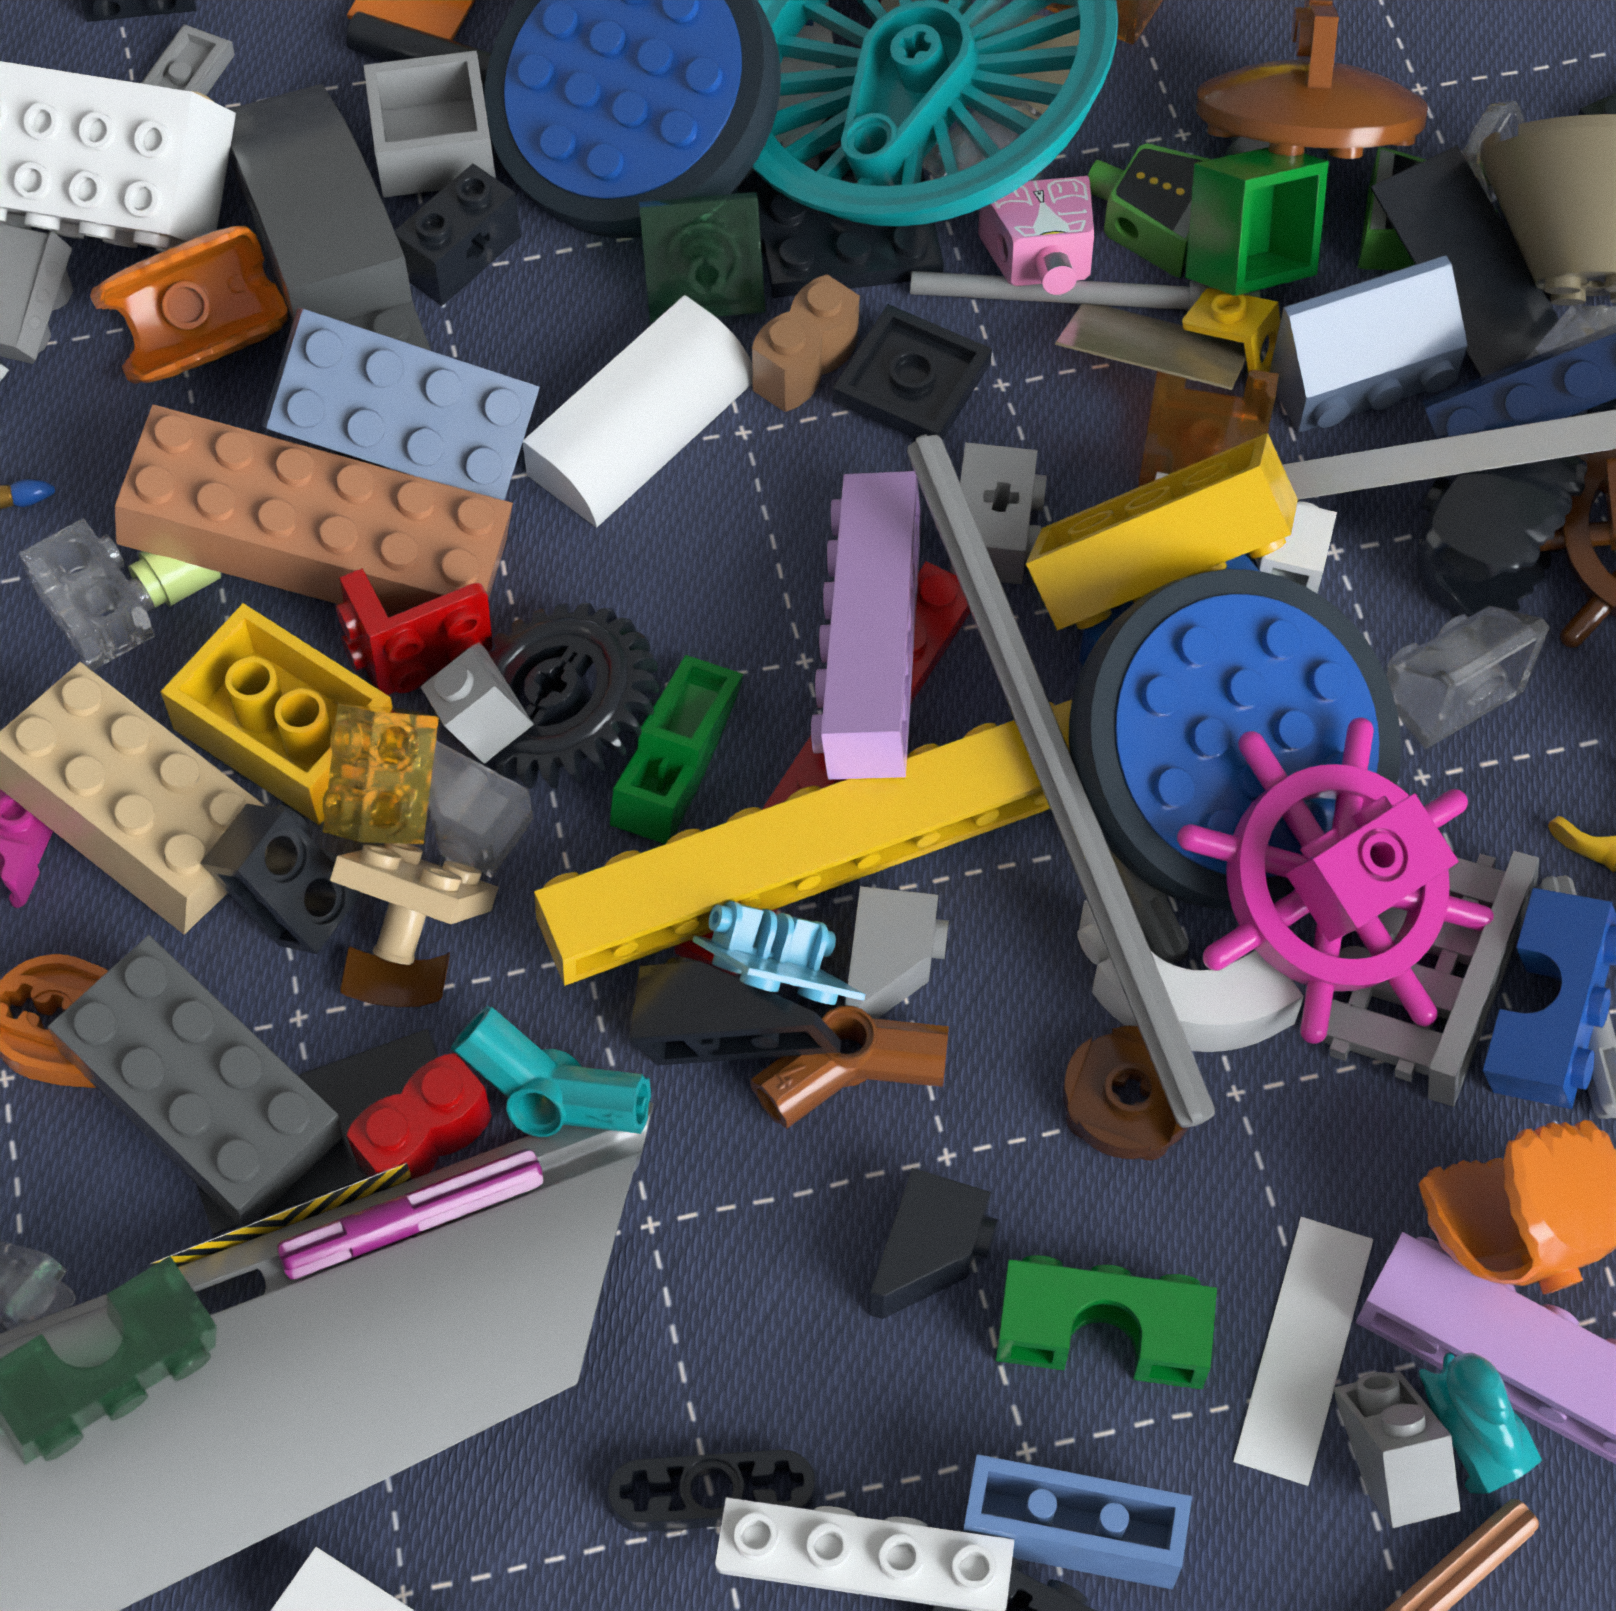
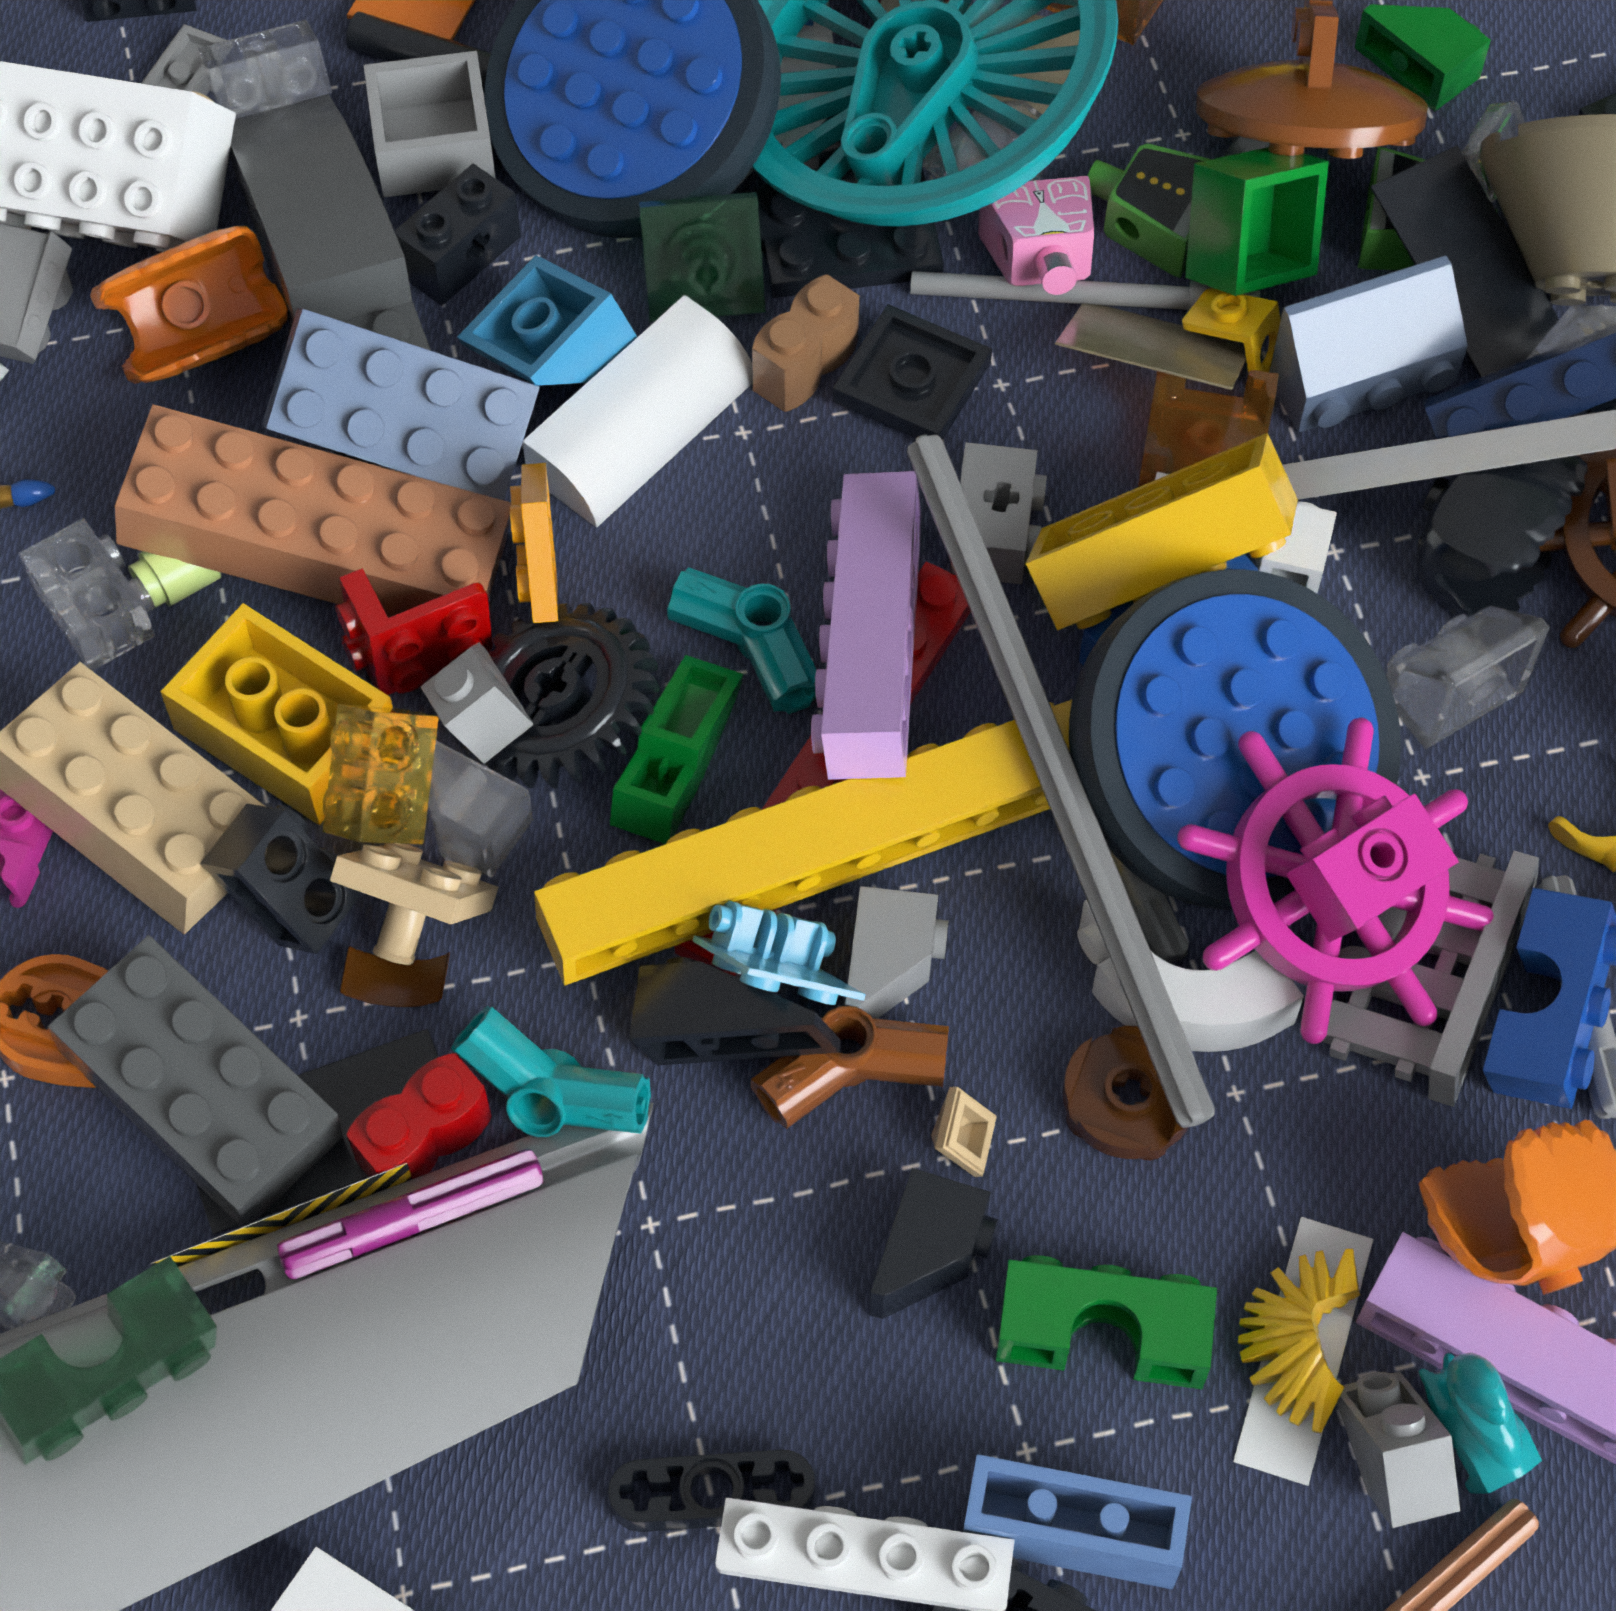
none -> clear brick [198,19,332,119]
none -> dark azure slope [457,255,637,386]
none -> light orange plate [510,463,558,623]
none -> teal piece [667,567,817,714]
none -> tan slope [931,1087,997,1177]
none -> yellow hair [1238,1248,1360,1434]
none -> green slope [1354,4,1491,112]

